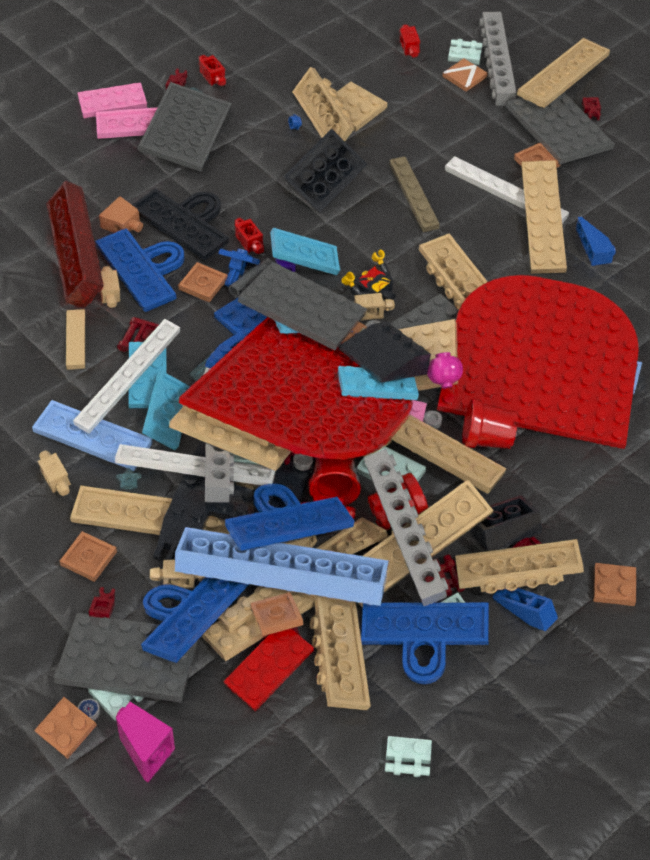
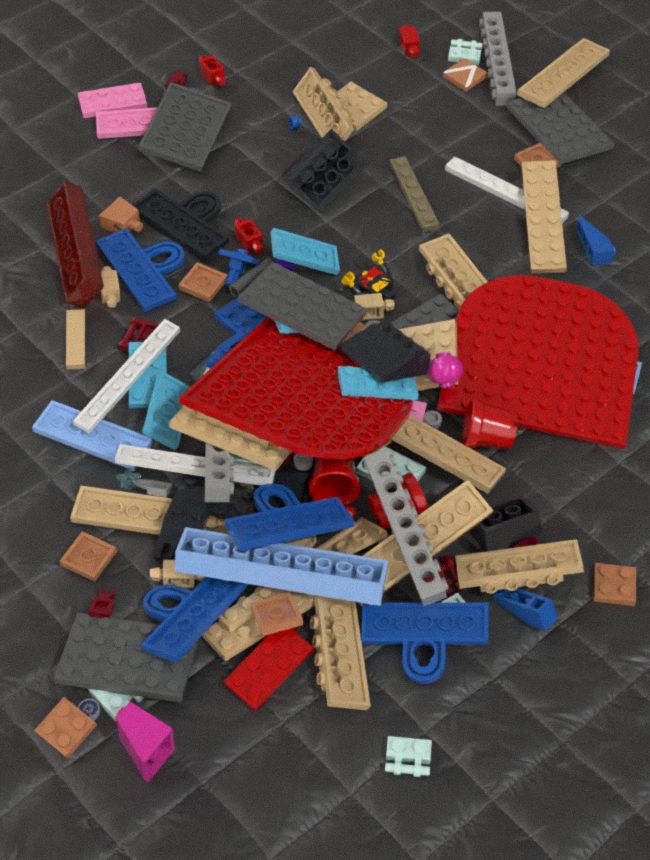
tan piece [38,450,71,496] -> none
dark red plate [582,97,601,121] -> none
none -> light grey plate [132,479,173,498]

